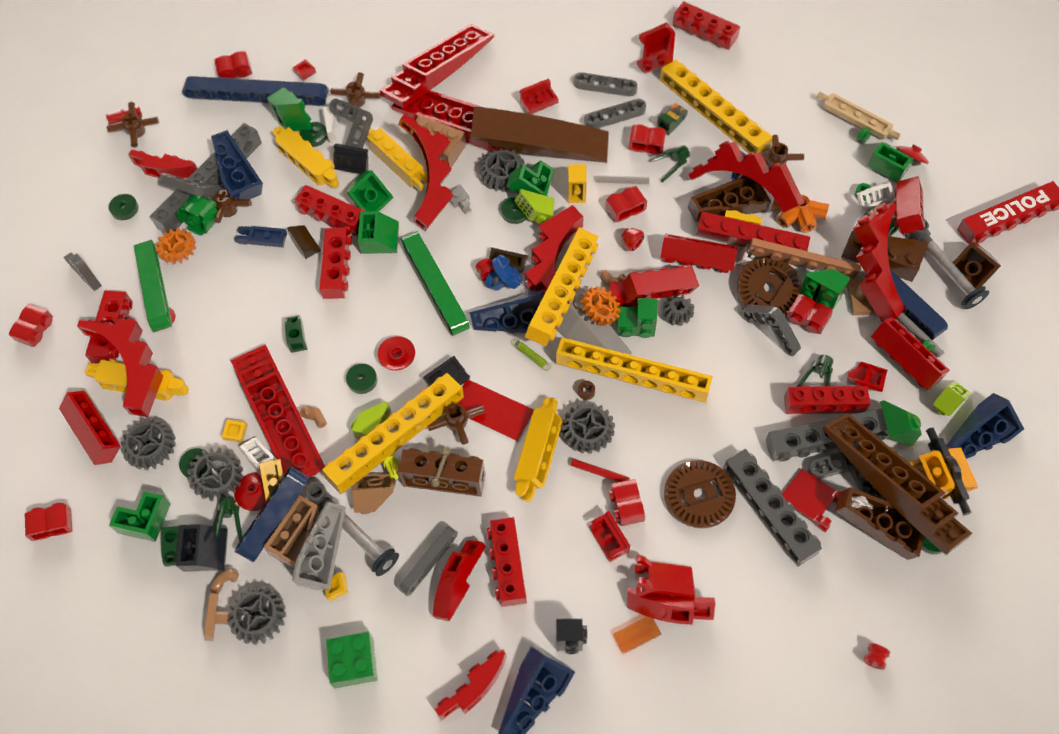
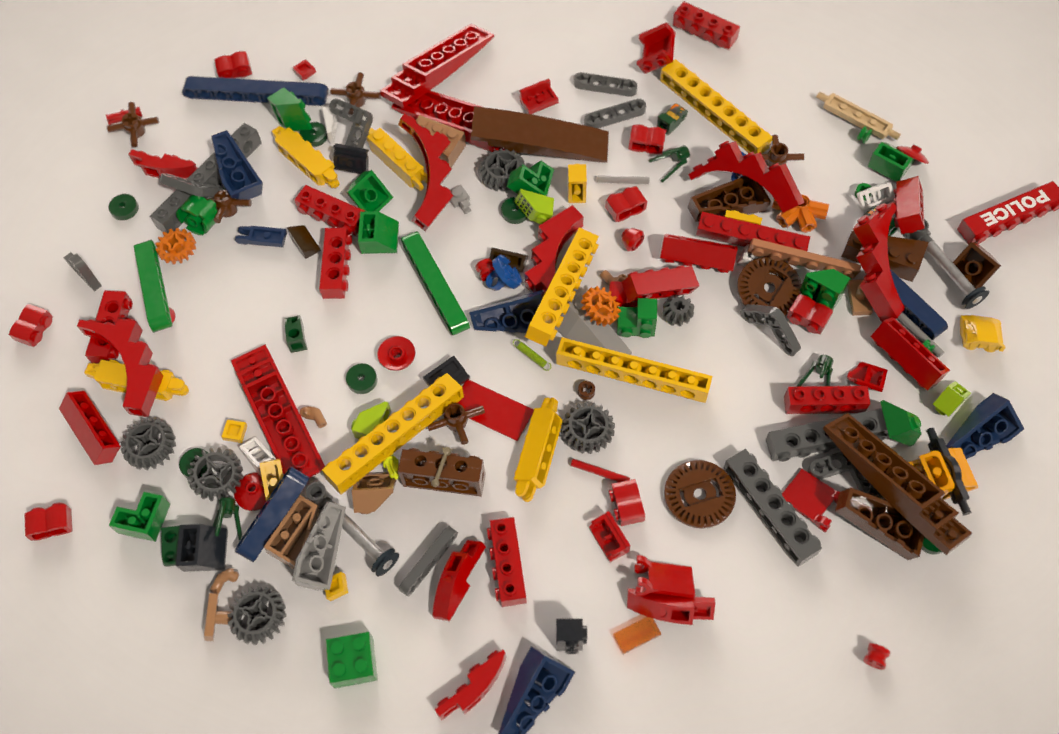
none -> yellow slope [960,315,1005,352]

